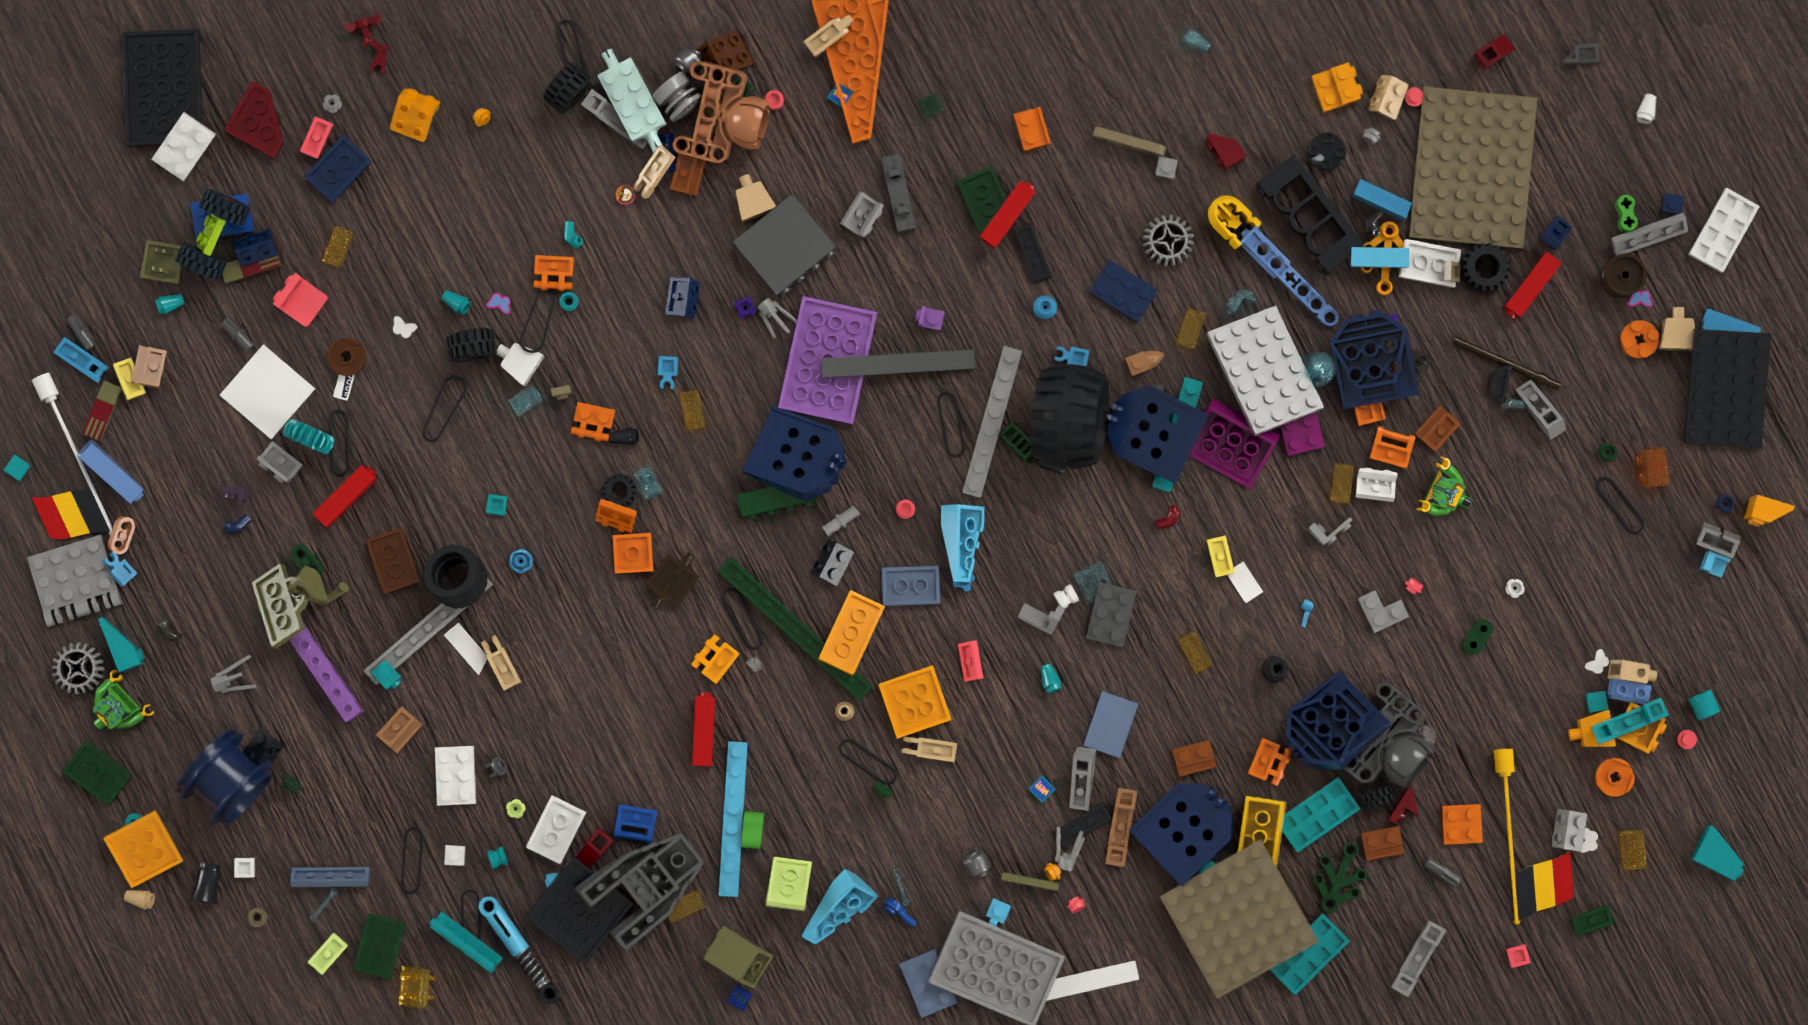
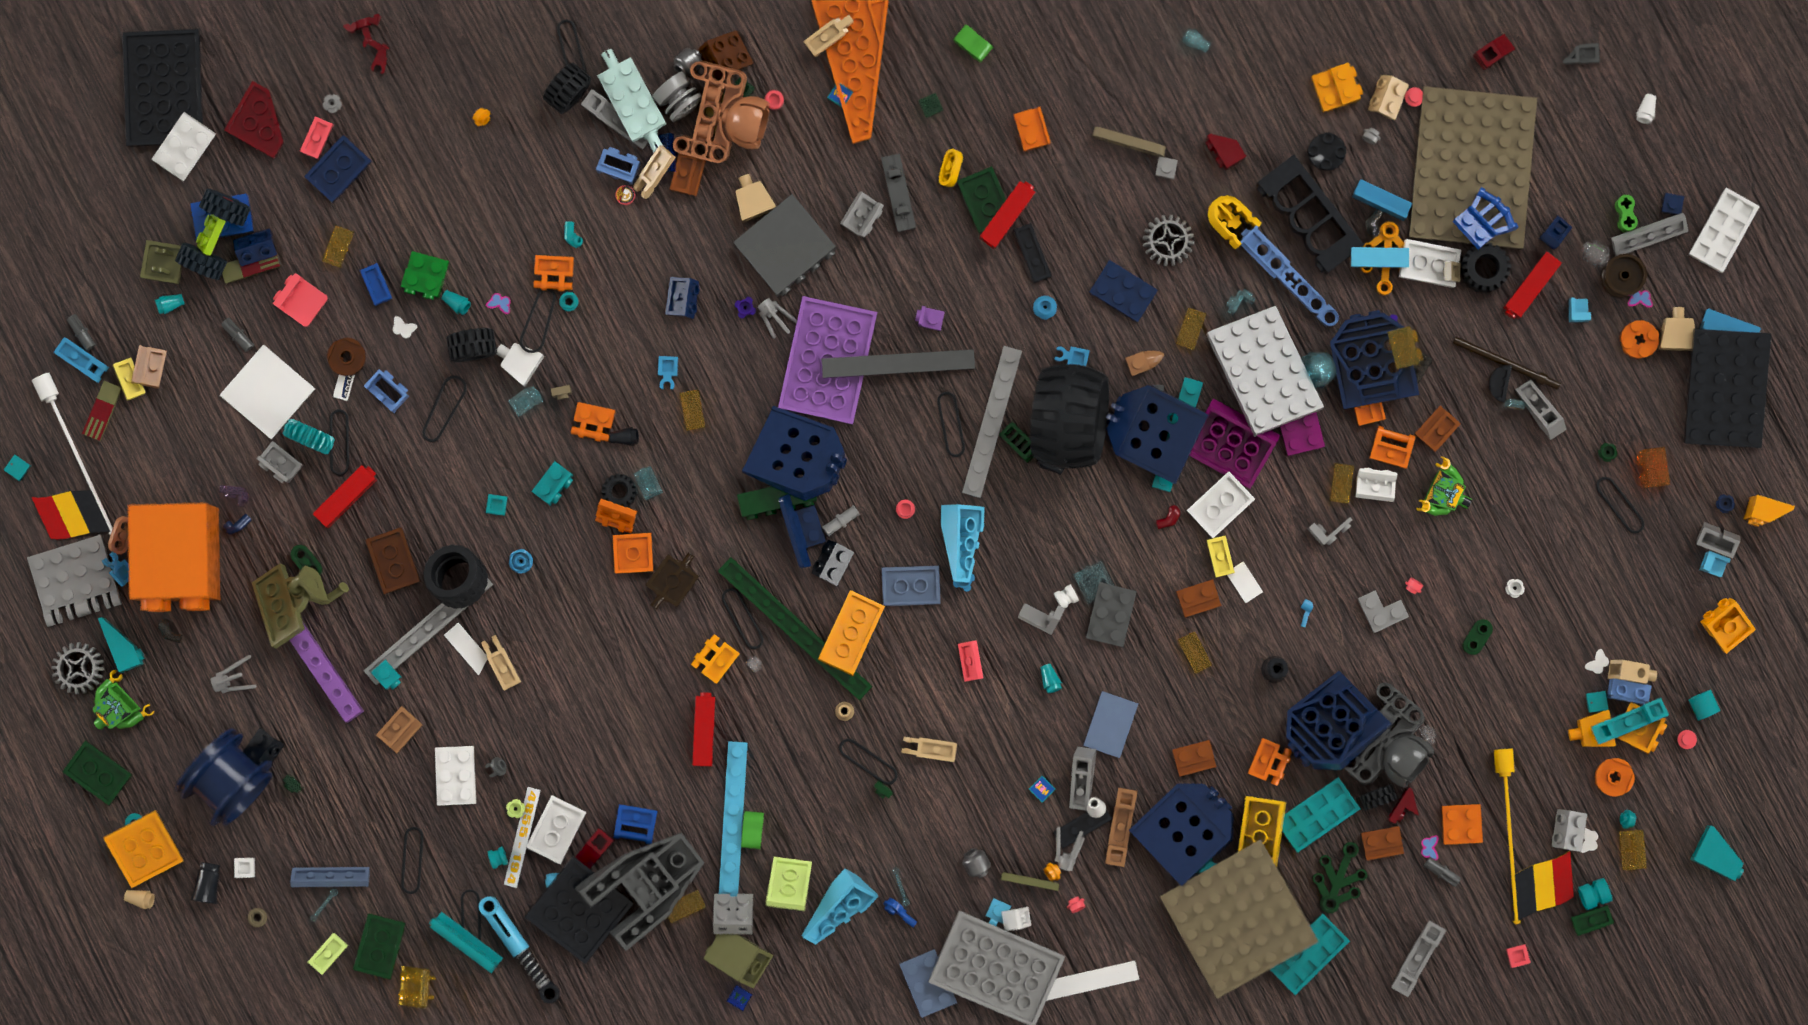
medium blue slope [78,439,144,504] -> none
light orange bracket [390,88,440,142] -> none
white plate [444,845,466,866] -> none
light orange plate [878,665,951,739] -> none
none -> orange brick [128,503,220,612]
none -> blue plate [360,263,393,306]
none -> medium blue window [364,369,409,413]
none -> green plate [401,251,449,300]
none -> white sticker [504,787,540,888]
none -> teal bracket [531,461,573,506]
none -> medium blue window [596,147,641,185]
none -> light grey piece [713,894,753,934]
none -> dark blue plate [779,494,826,568]
none -> yellow plate [939,149,963,187]
none -> bright green axle [953,25,993,62]
none -> white slope [1001,907,1031,930]
none -> white cone [1087,798,1106,818]
none -> dark orange plate [1176,579,1222,618]
none -> white plate [1187,472,1255,538]
none -> clear yellow bracket [1388,326,1423,369]
none -> medium blue sticker [1421,835,1439,860]
none -> blue plate [1453,187,1518,250]
none -> medium azure panel [1568,297,1591,322]
none -> teal wheel [1577,878,1613,910]
none -> clear head [1581,239,1611,268]
none -> teal plate [1619,810,1636,829]
none -> light orange plate [1700,598,1756,654]

